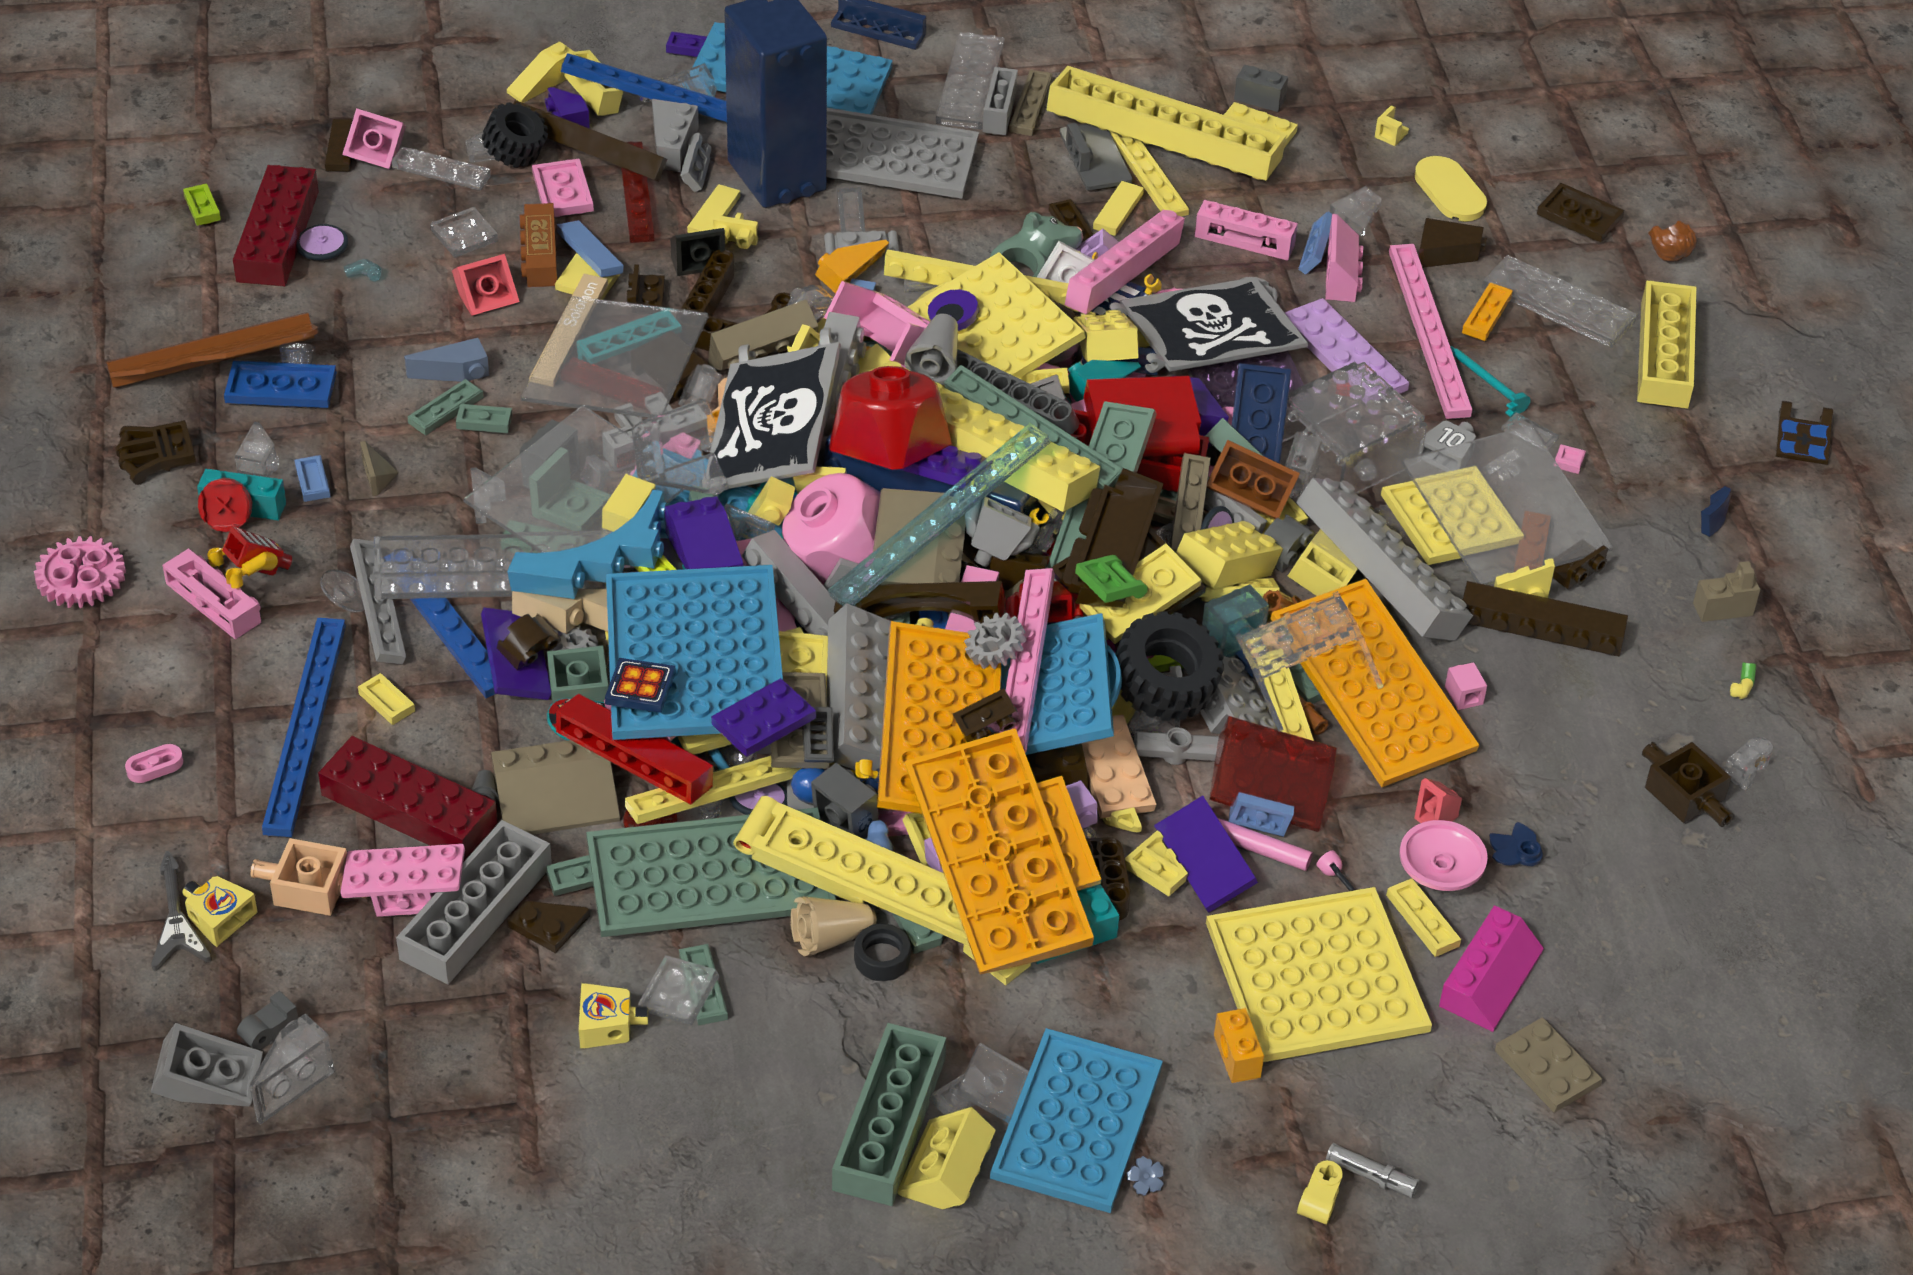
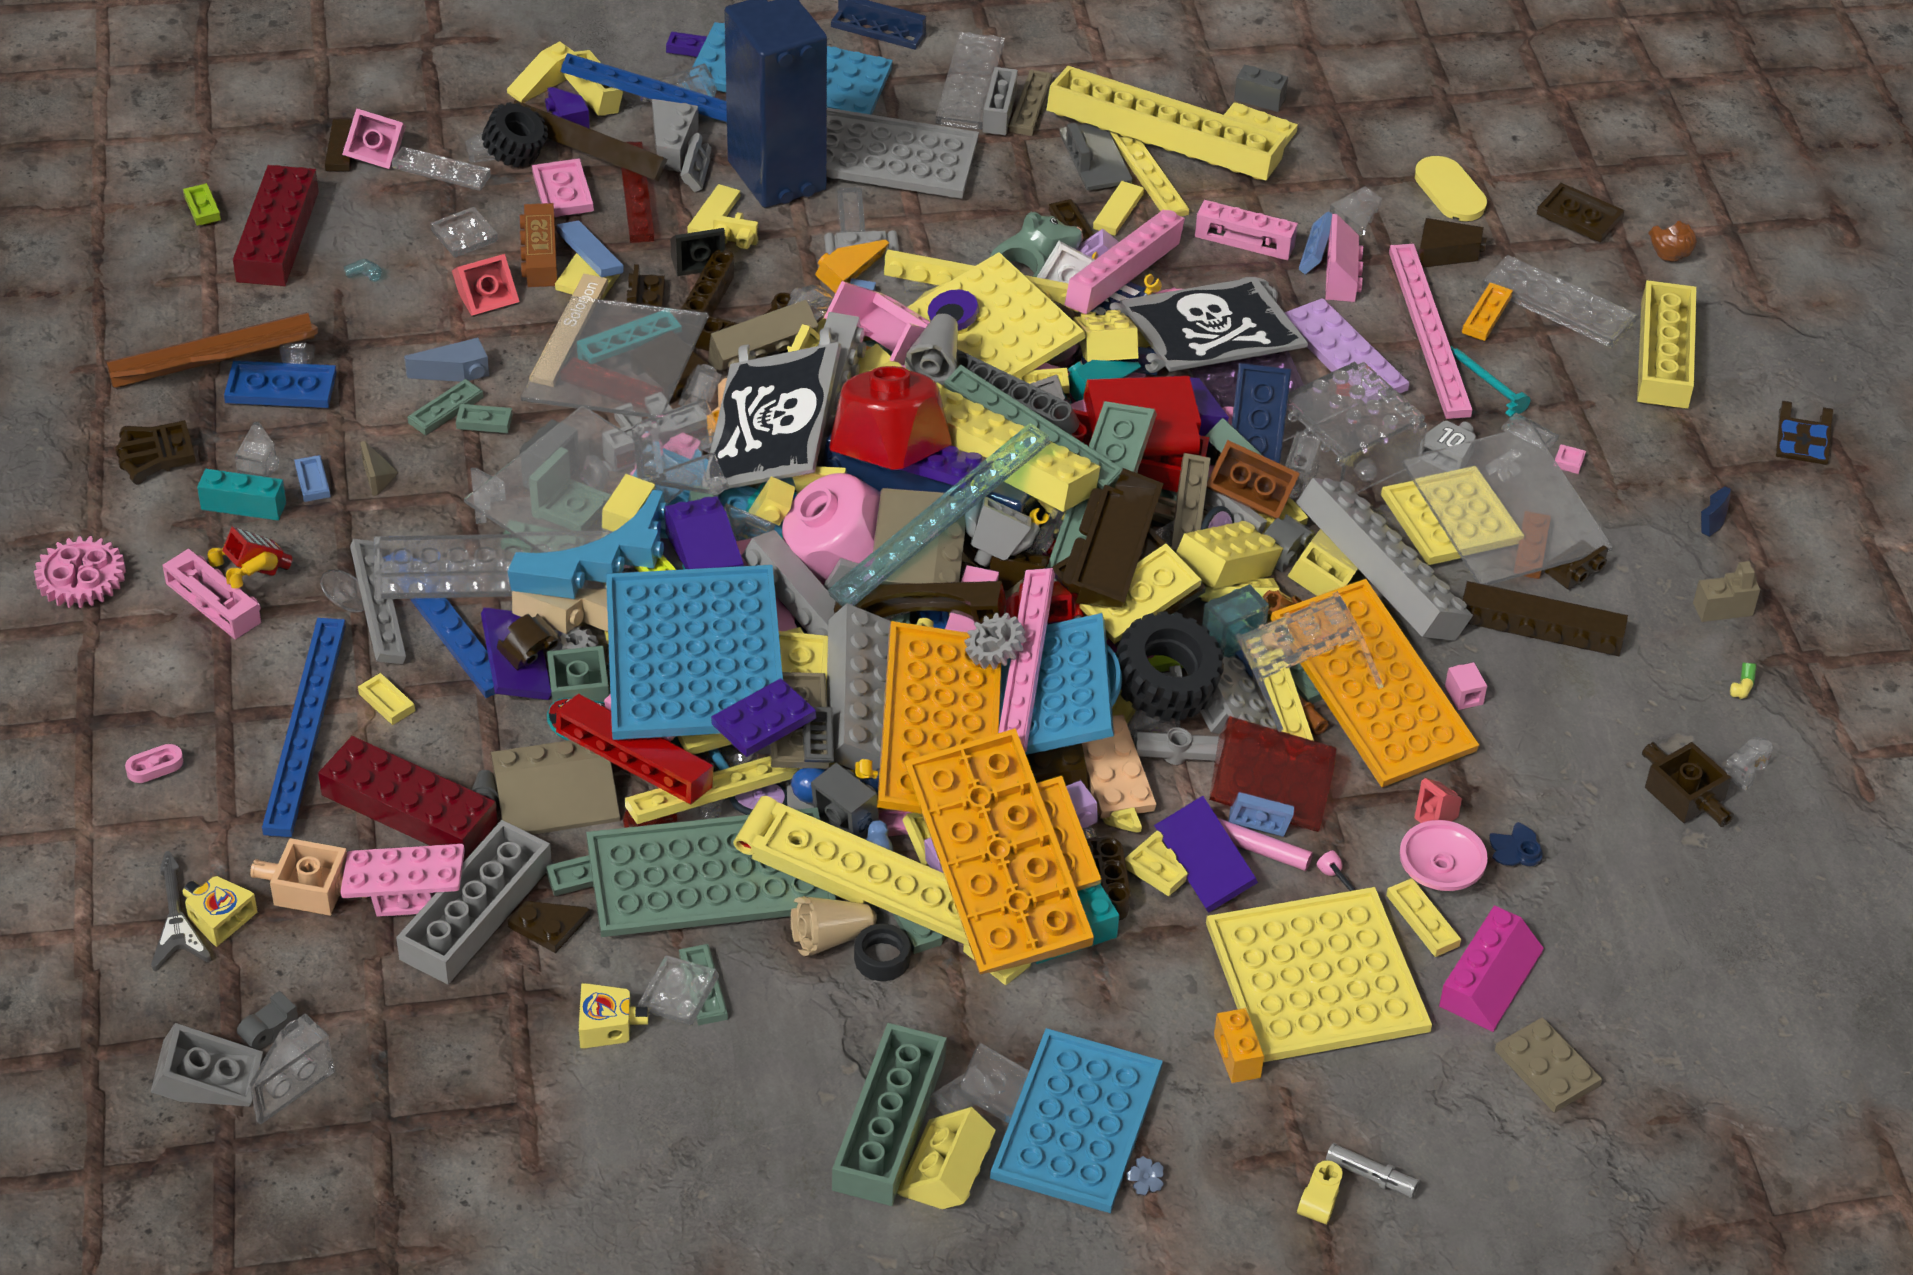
red tile [198,478,252,532] -> none
lavender wheel [296,224,348,260] -> none
tile [605,658,676,713] -> none
dark brown bracket [953,688,1021,742] -> none
bright green plate [1075,555,1148,603] -> none
light yellow panel [1375,106,1409,146] -> none
light yellow wing [1494,559,1555,598] -> none

